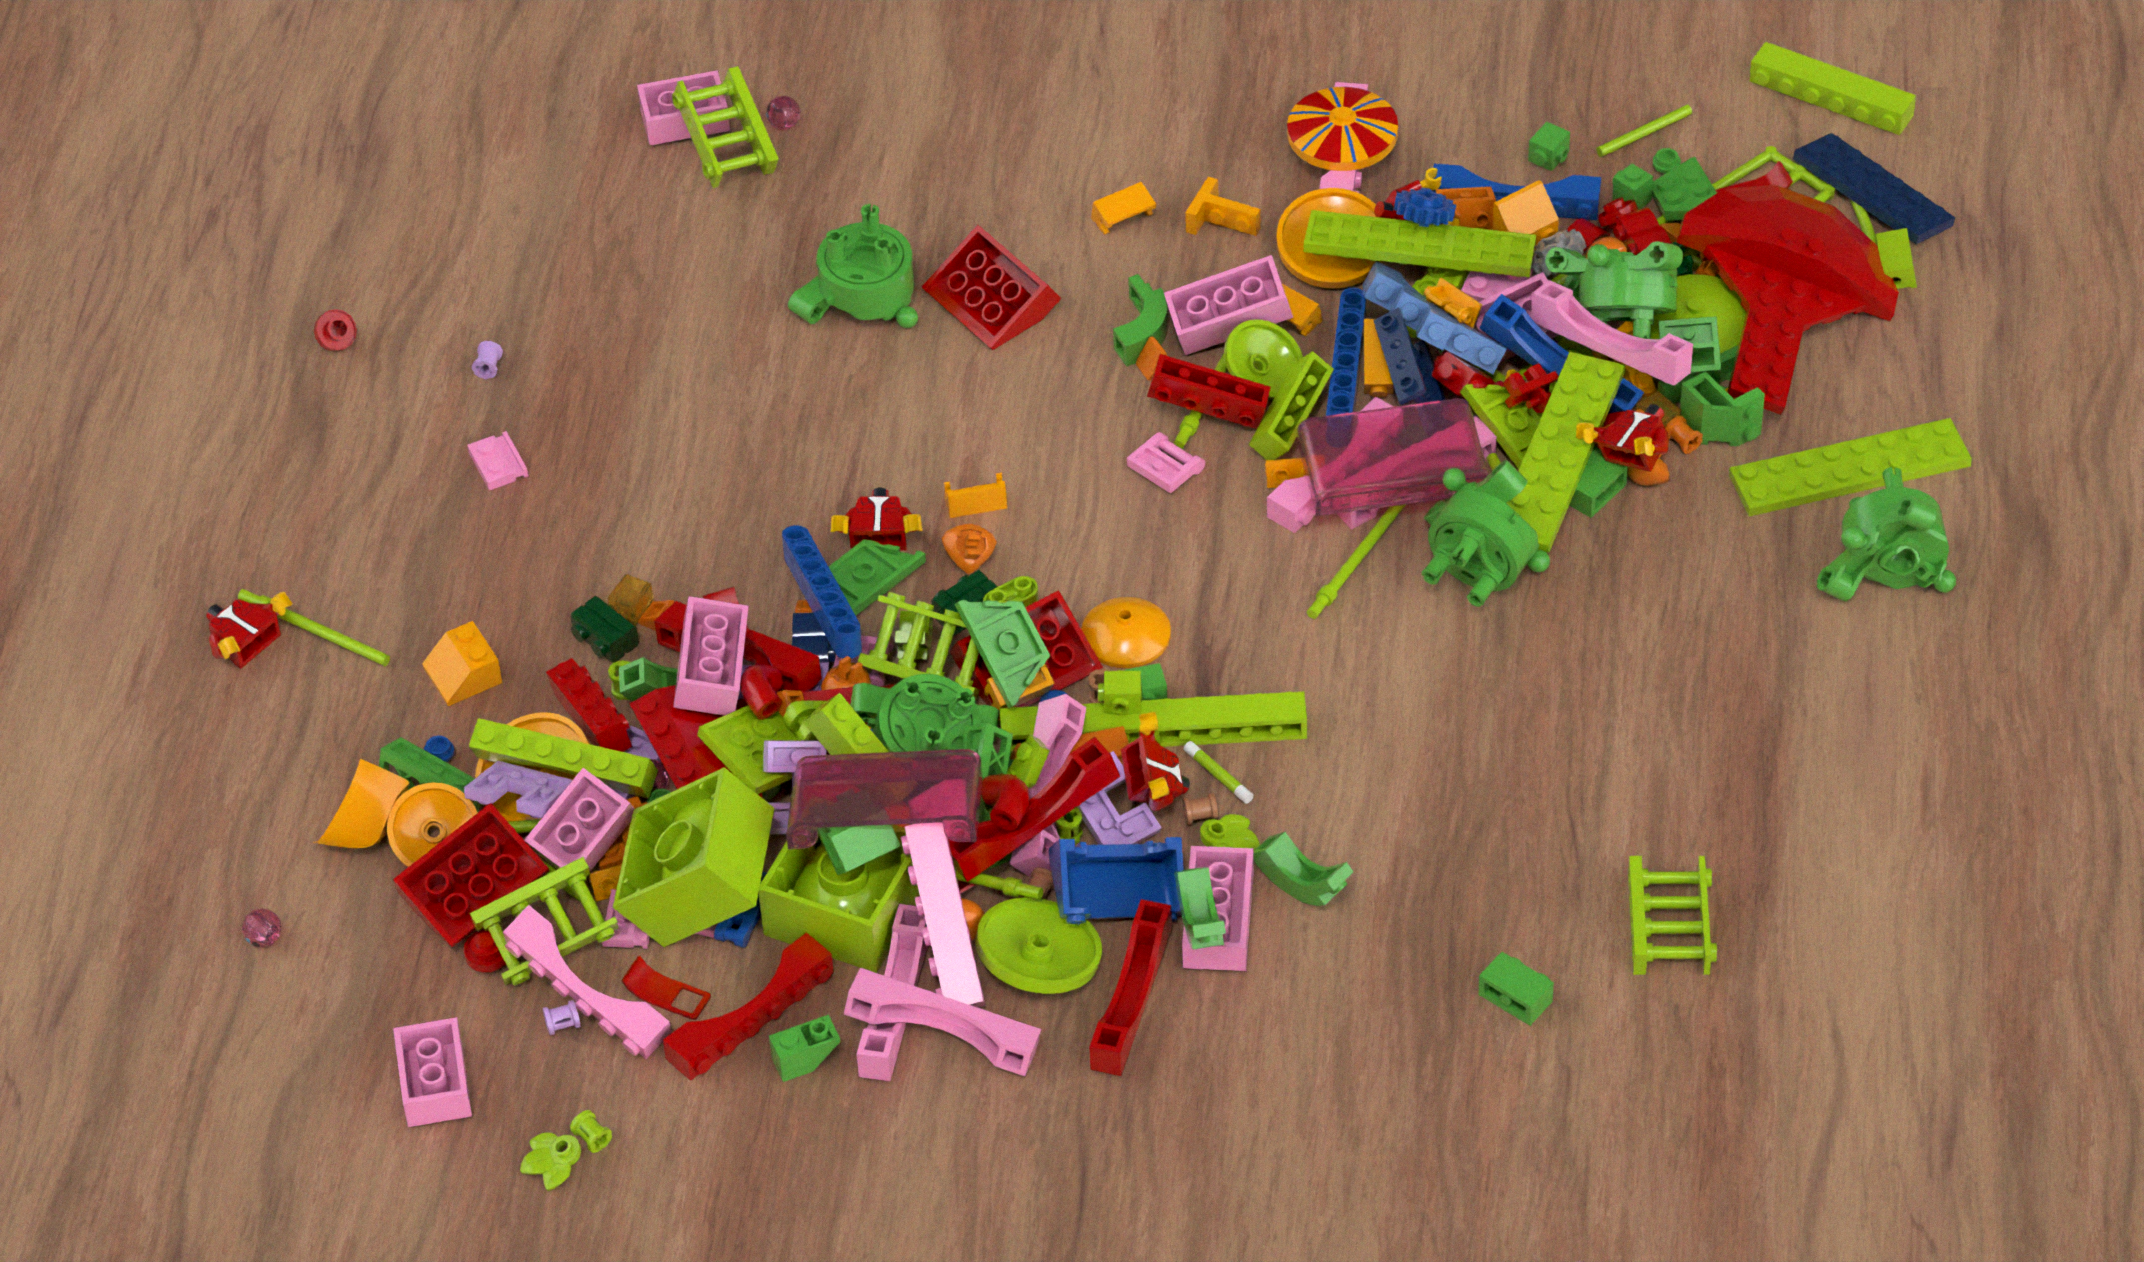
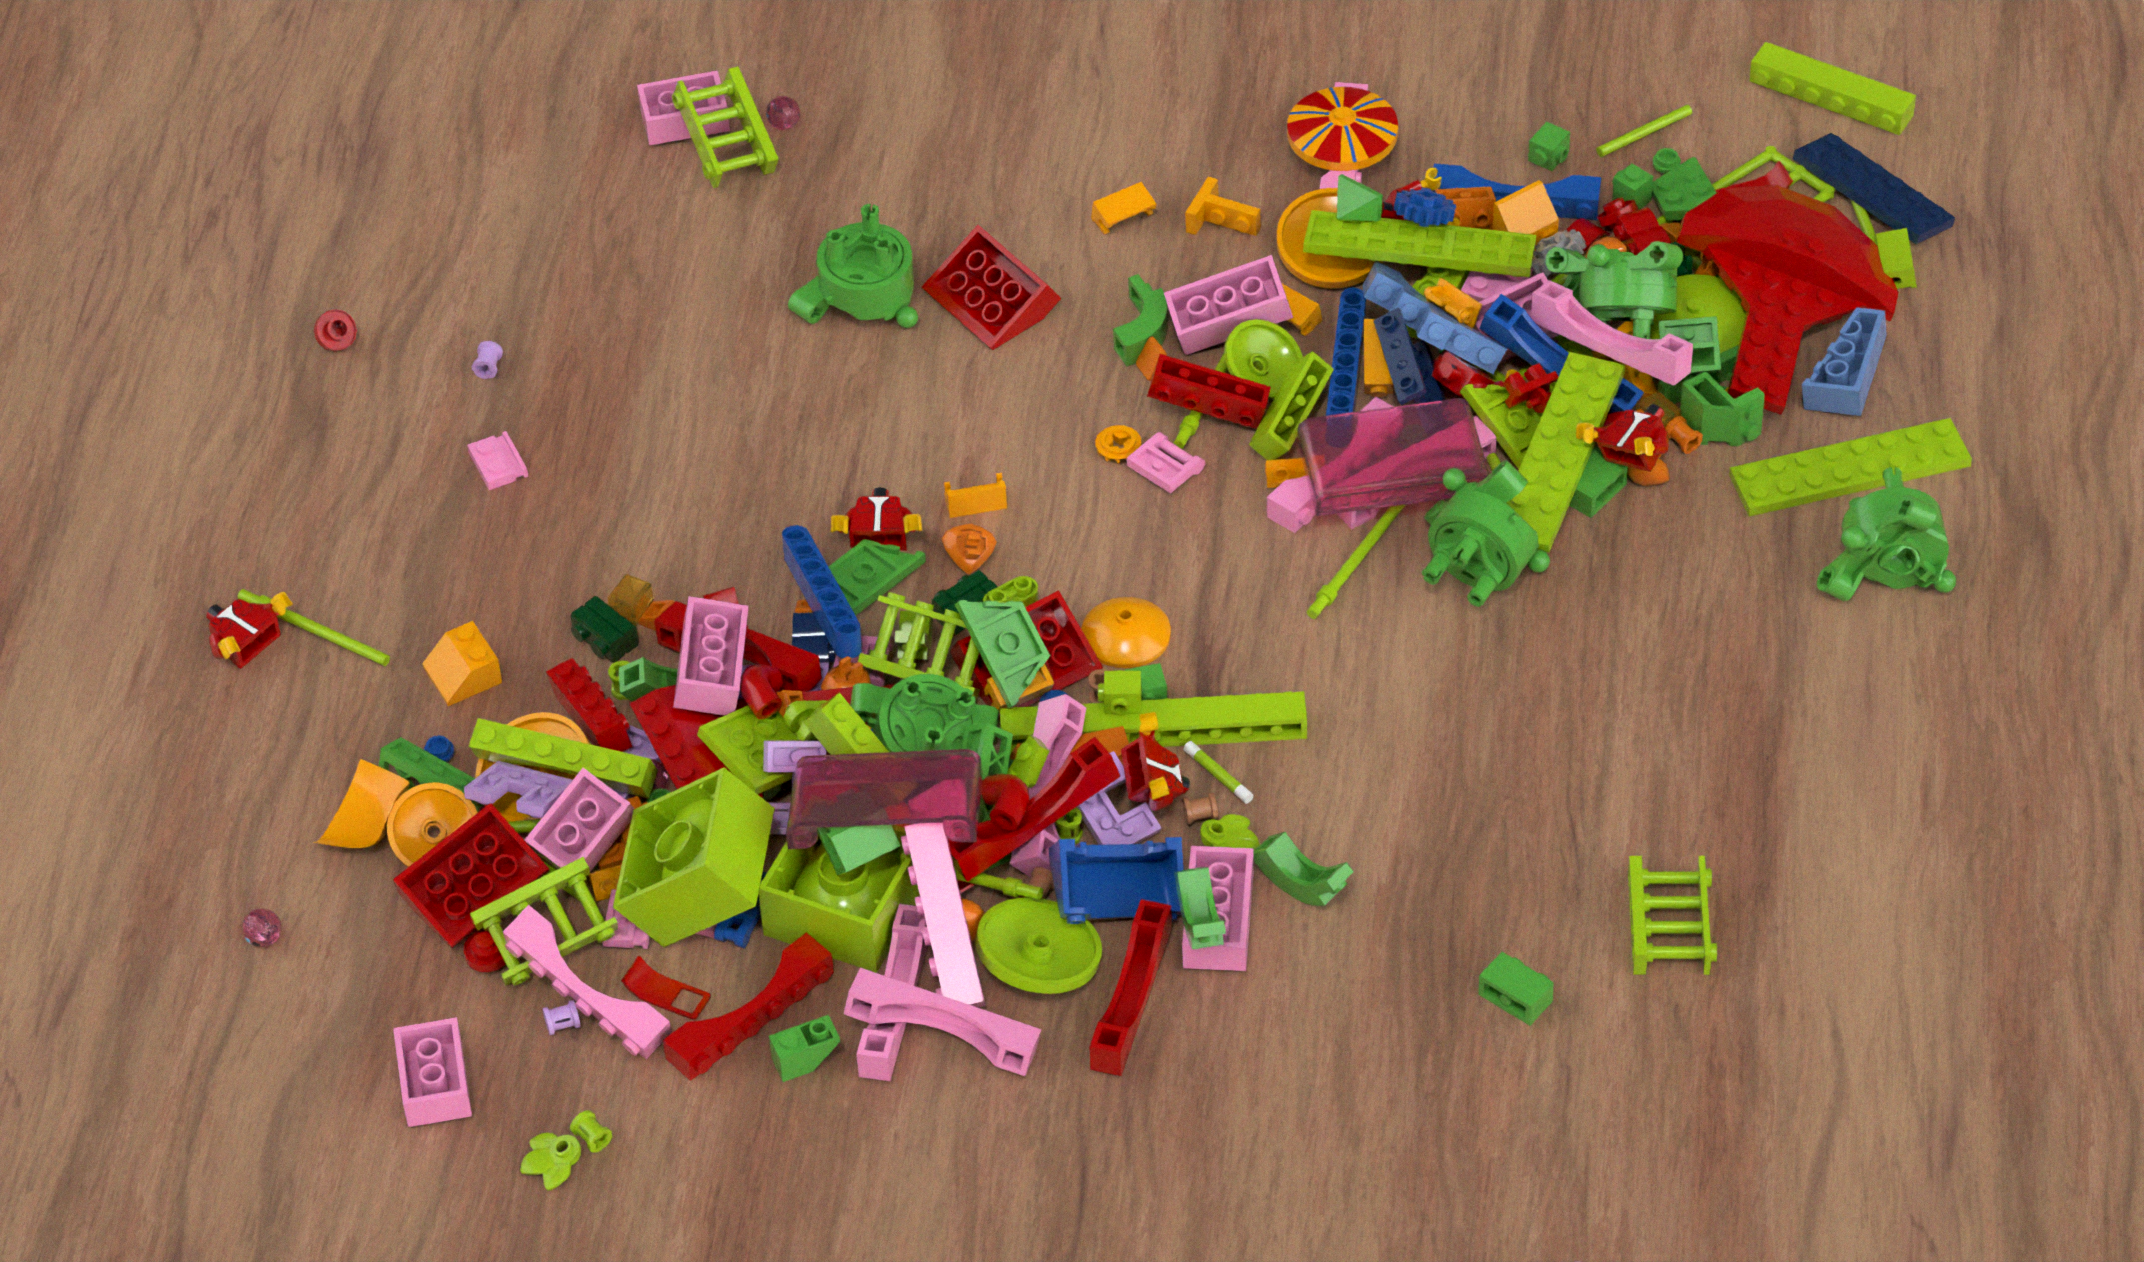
none -> light orange gear [1095,425,1142,463]
none -> bright green slope [1337,174,1383,221]
none -> medium blue wedge [1802,308,1887,416]

